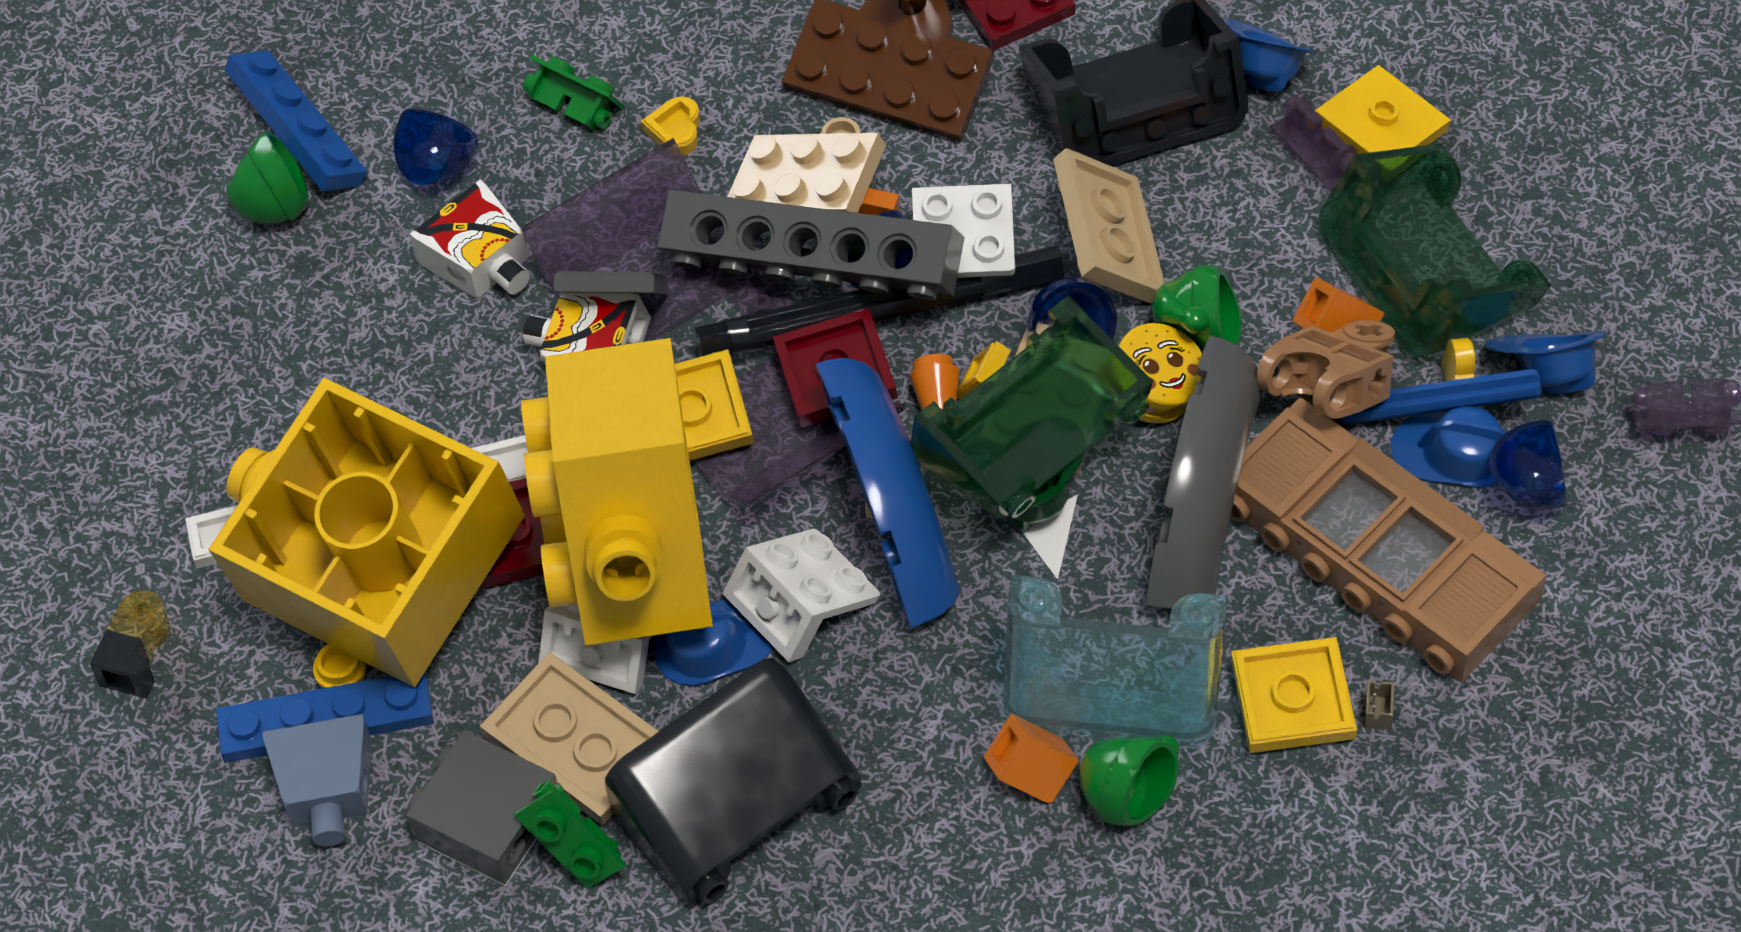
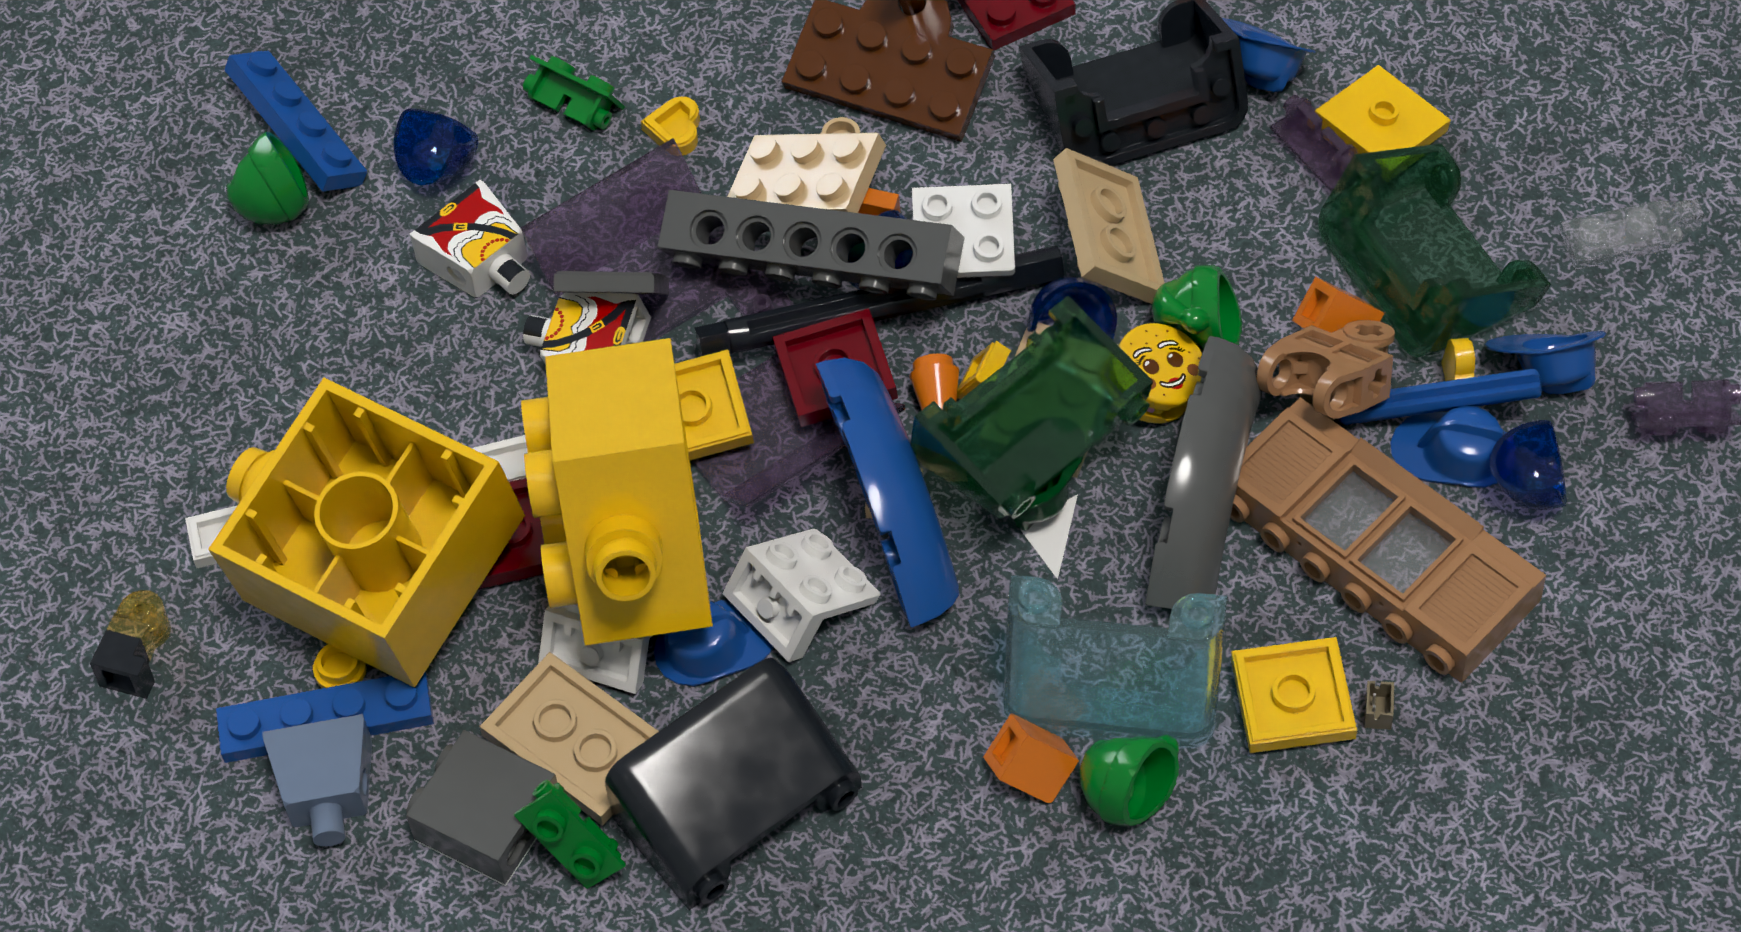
none -> clear hinge [1559,199,1705,271]

